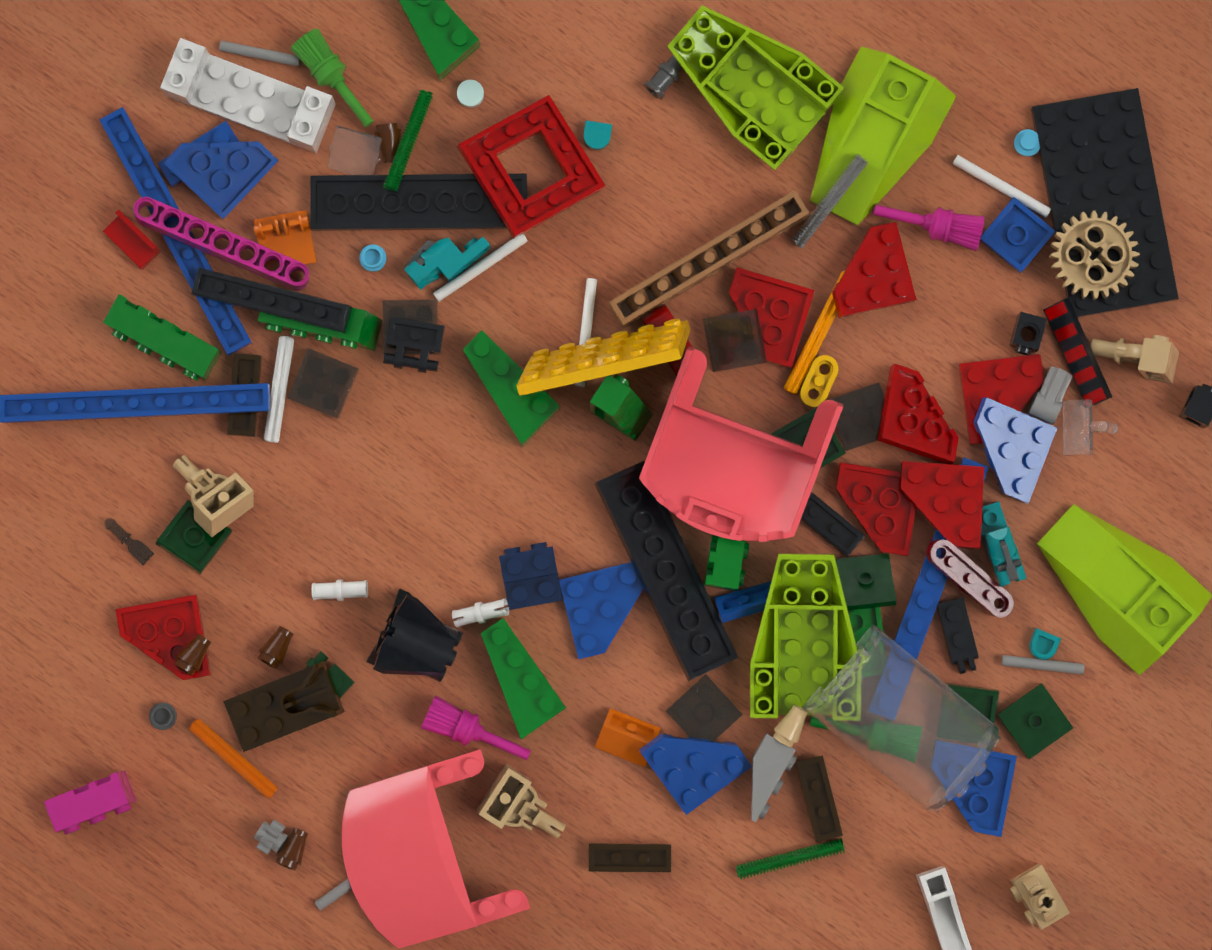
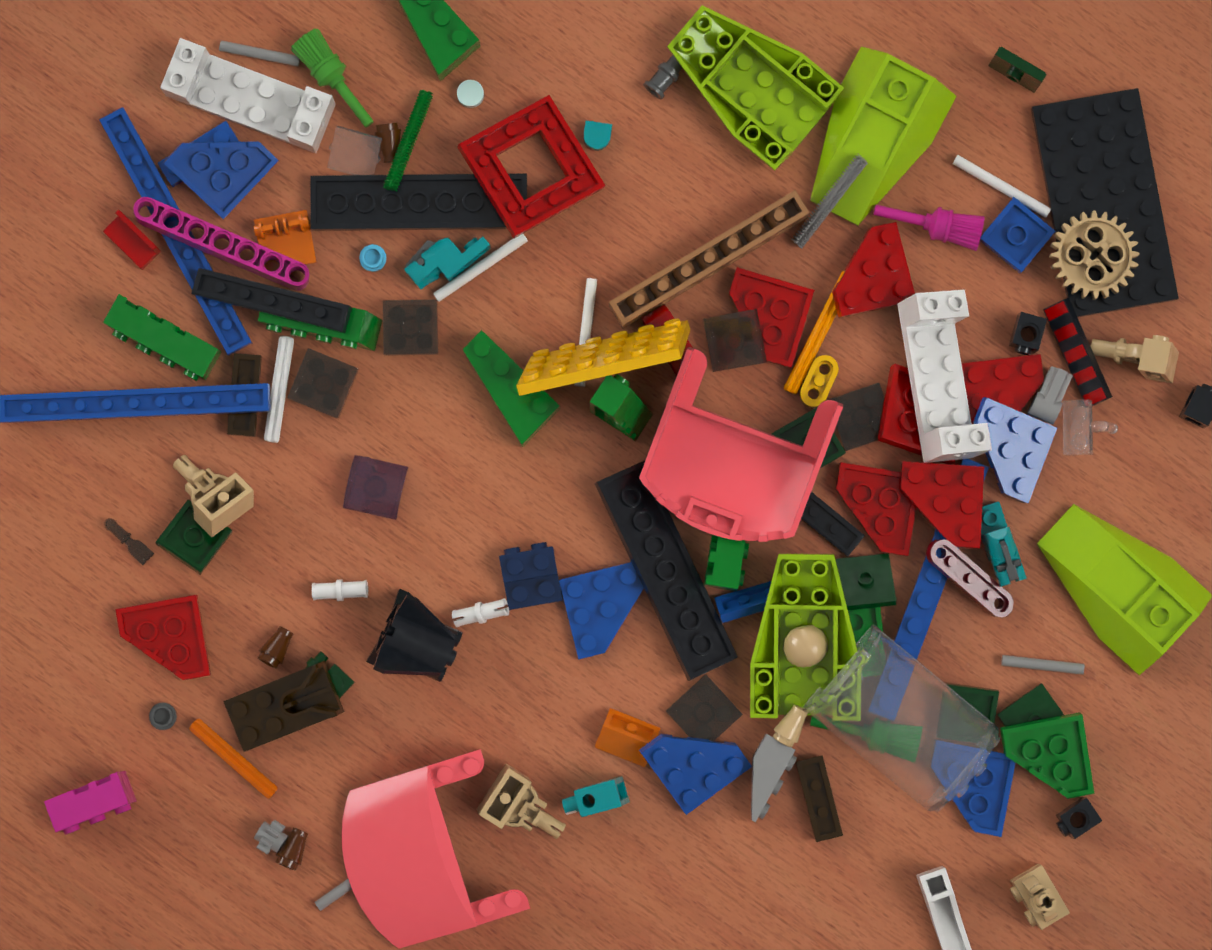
reddish brown cone [174,634,211,676] -> none
black plate [383,317,445,373] -> none
dark pink piece [421,696,531,760] -> none
green wedge [481,618,566,739] -> none
dark brown plate [589,843,671,872] -> none
green axle [736,838,845,880] -> none
black hinge [937,597,979,674] -> none
medium azure plate [1014,129,1040,157] -> none
teal tile [1029,628,1061,659] -> none
none -> slope [343,455,409,520]
none -> teal torso [562,776,630,817]
none -> tan hair [783,625,828,668]
none -> white plate [897,290,992,463]
none -> dark green plate [988,46,1047,93]
none -> green plate [1000,712,1095,799]
none -> black brick [1056,797,1102,839]

